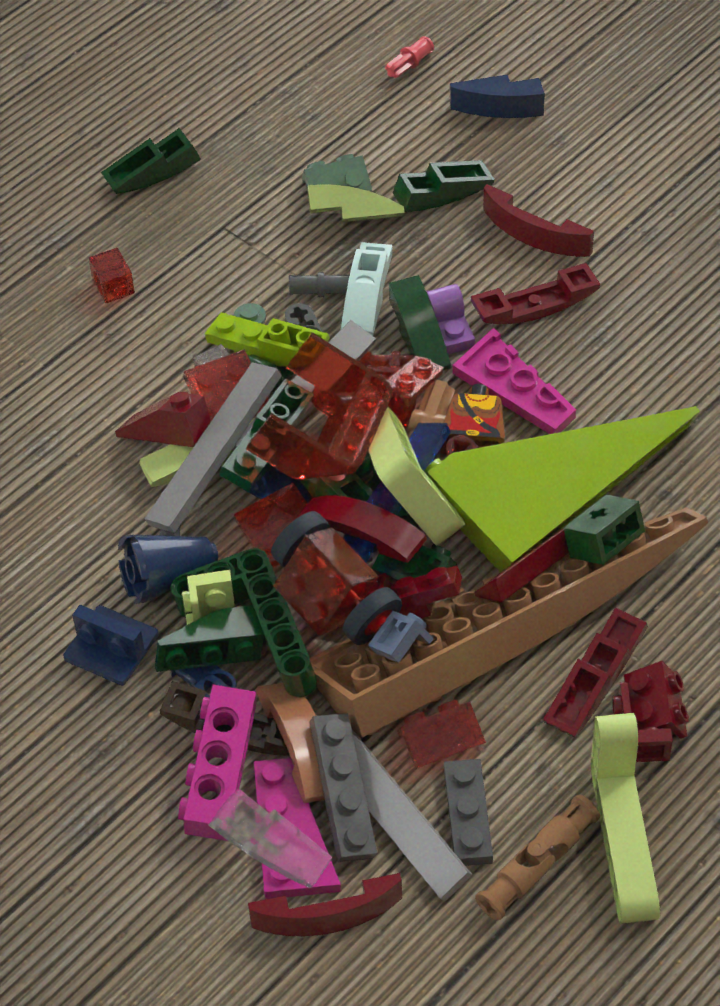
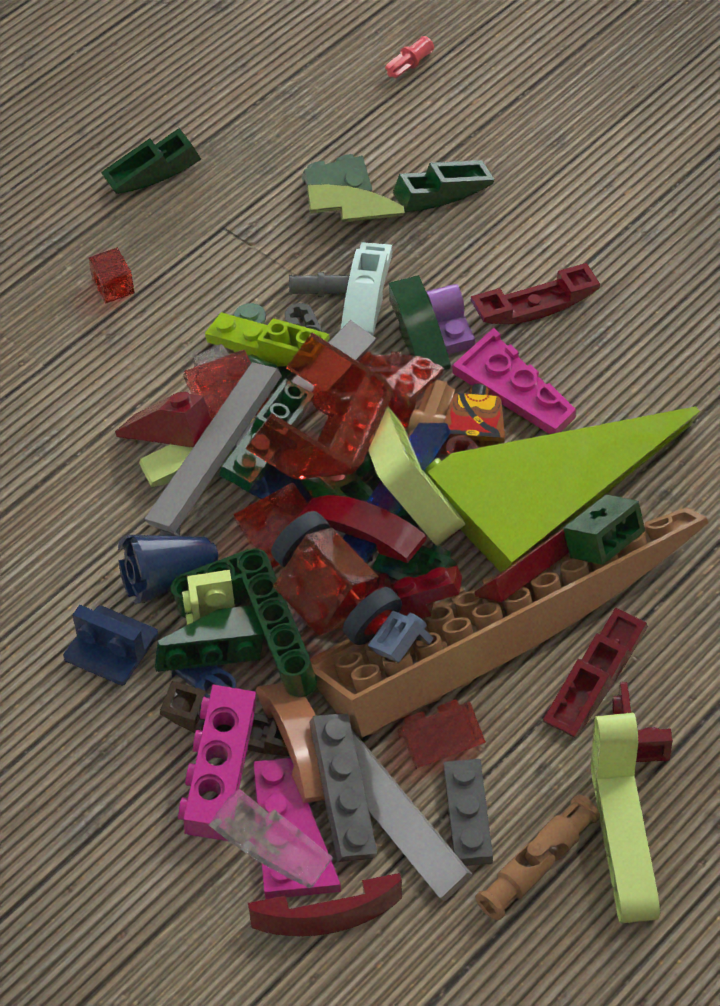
dark blue slope [450,74,545,118] -> none
dark red slope [483,184,594,257] -> none
dark red bracket [624,661,689,739] -> none

